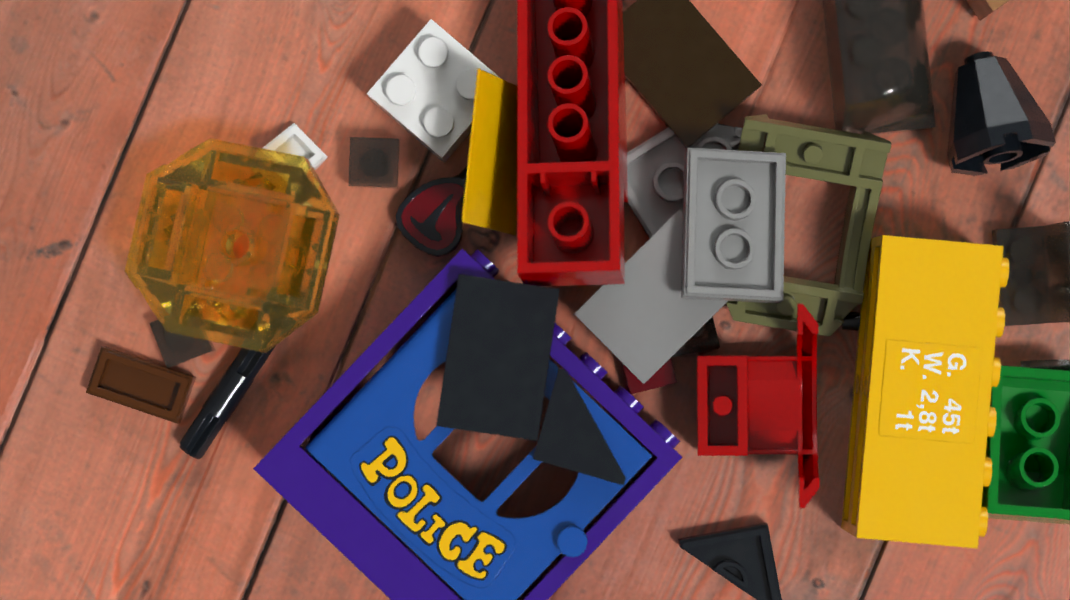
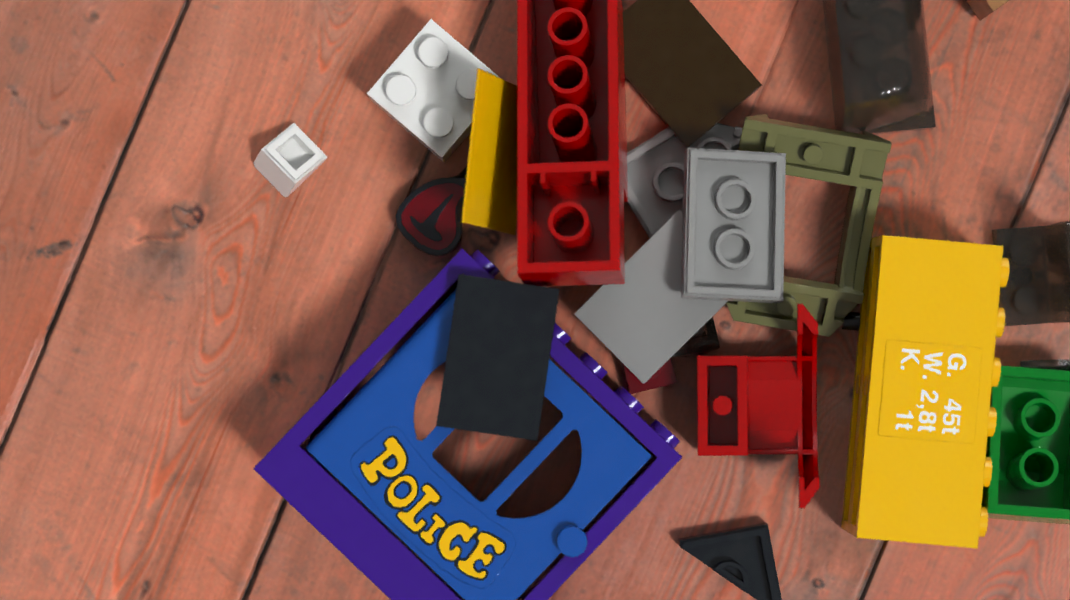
reddish brown tile [86,347,196,424] -> none
clear yellow piece [125,138,340,353] -> none
clear smoke plate [149,305,215,368] -> none
black axle [180,288,303,459] -> none
clear smoke plate [348,137,400,189] -> none
black tile [533,368,626,486] -> none
black cone [947,51,1056,176] -> none

